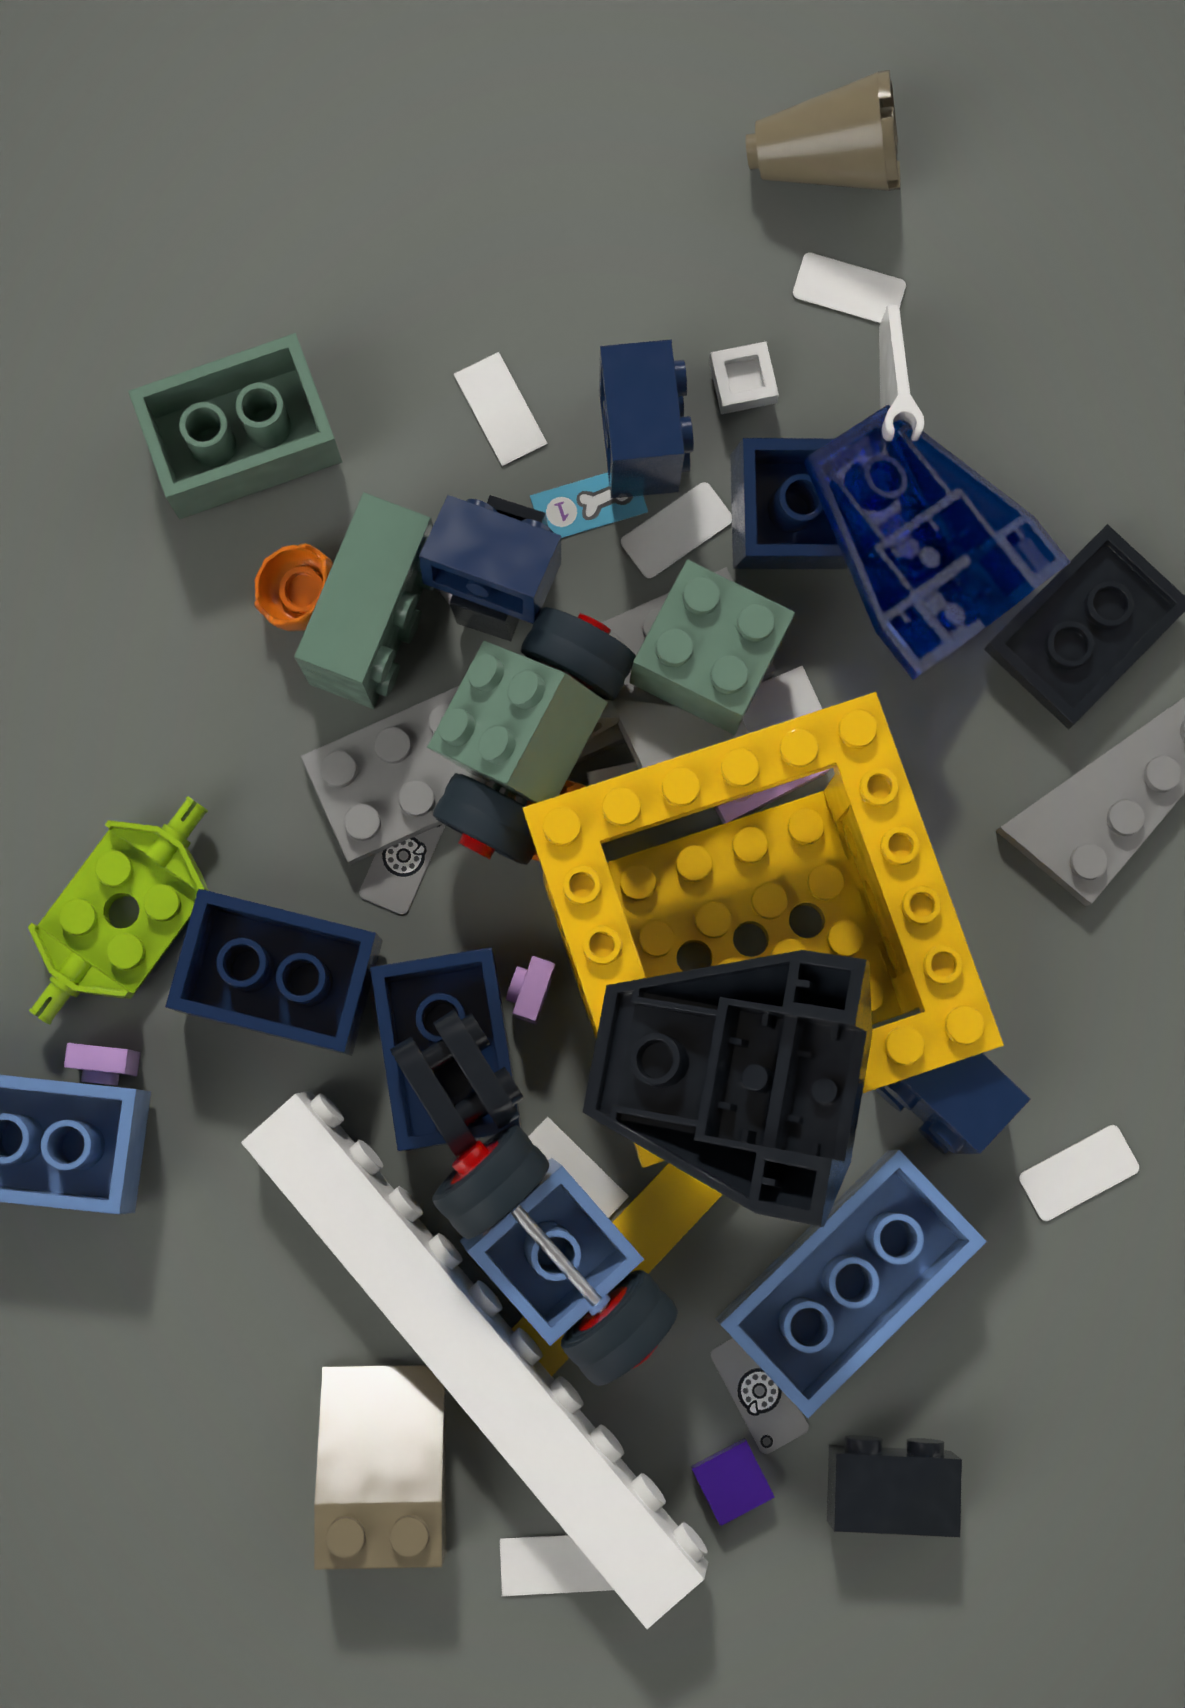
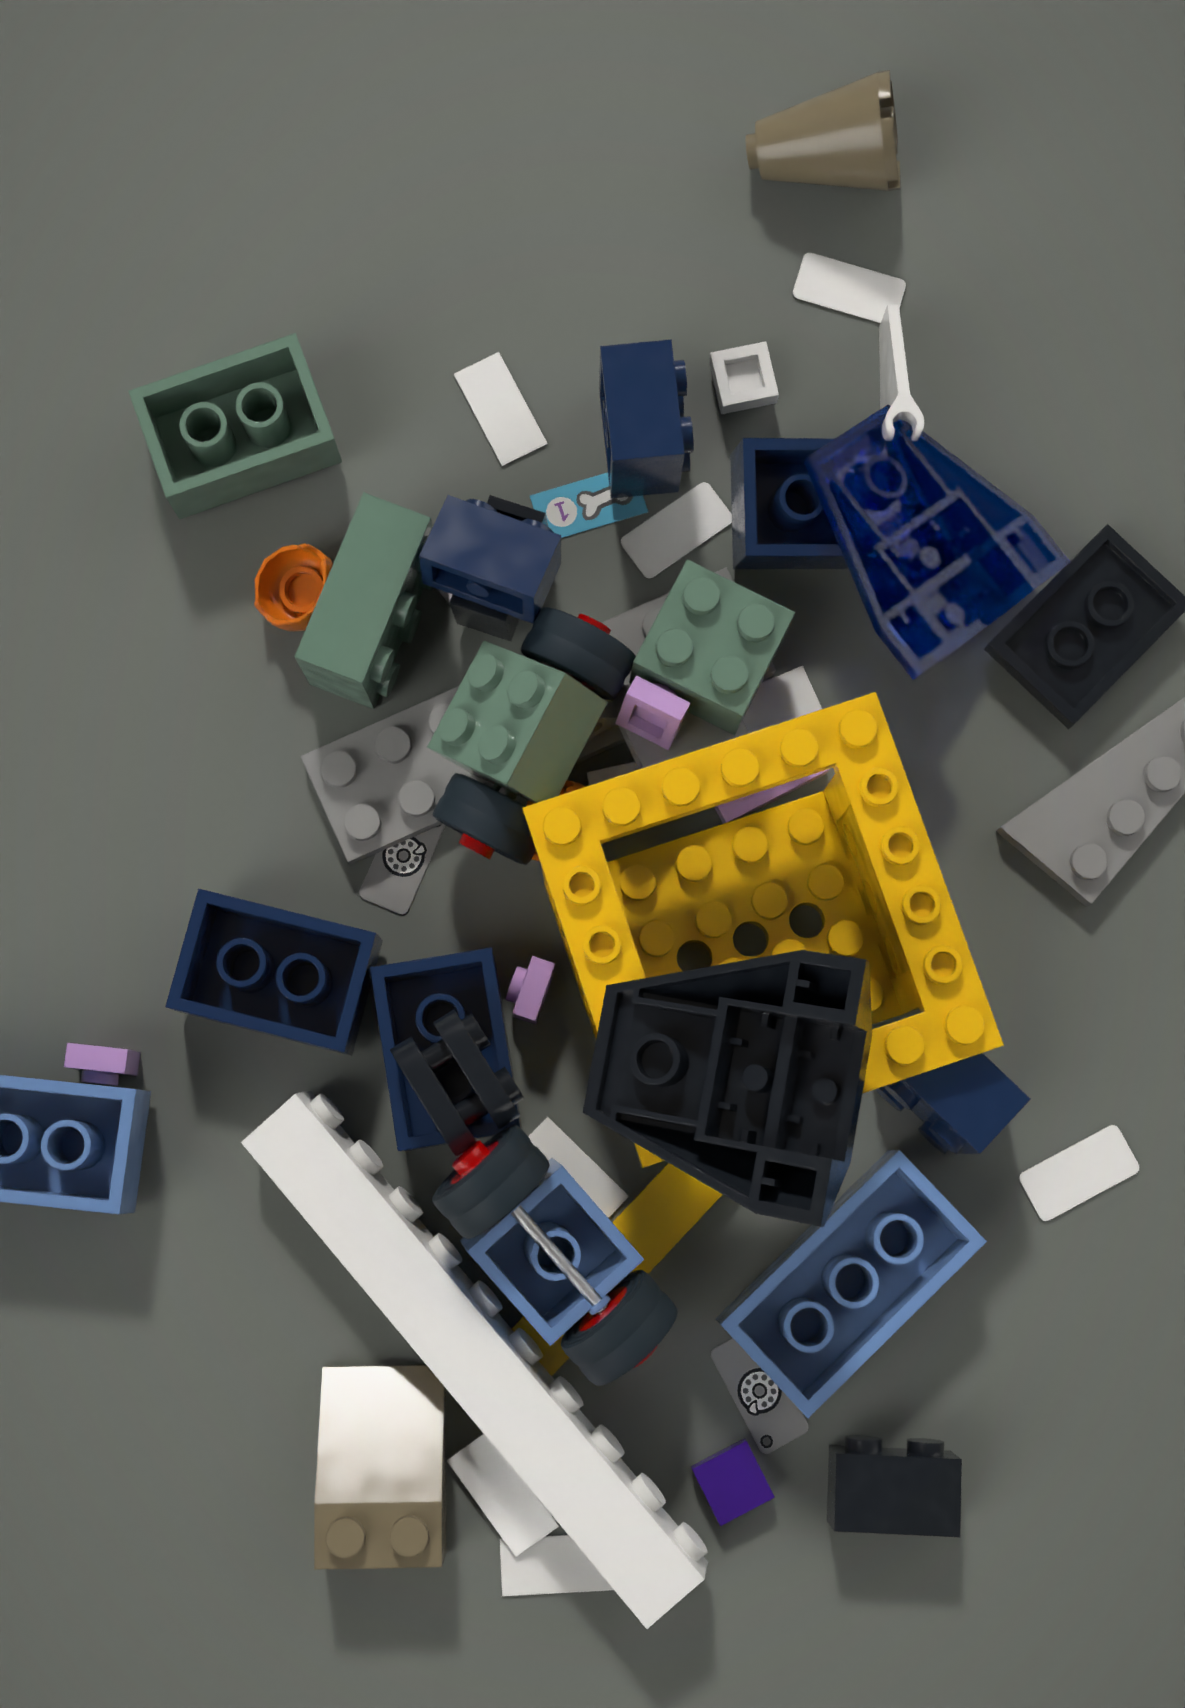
lime plate [28,796,209,1025] -> none
none -> white sticker [447,1434,559,1557]
none -> lavender plate [615,675,690,750]

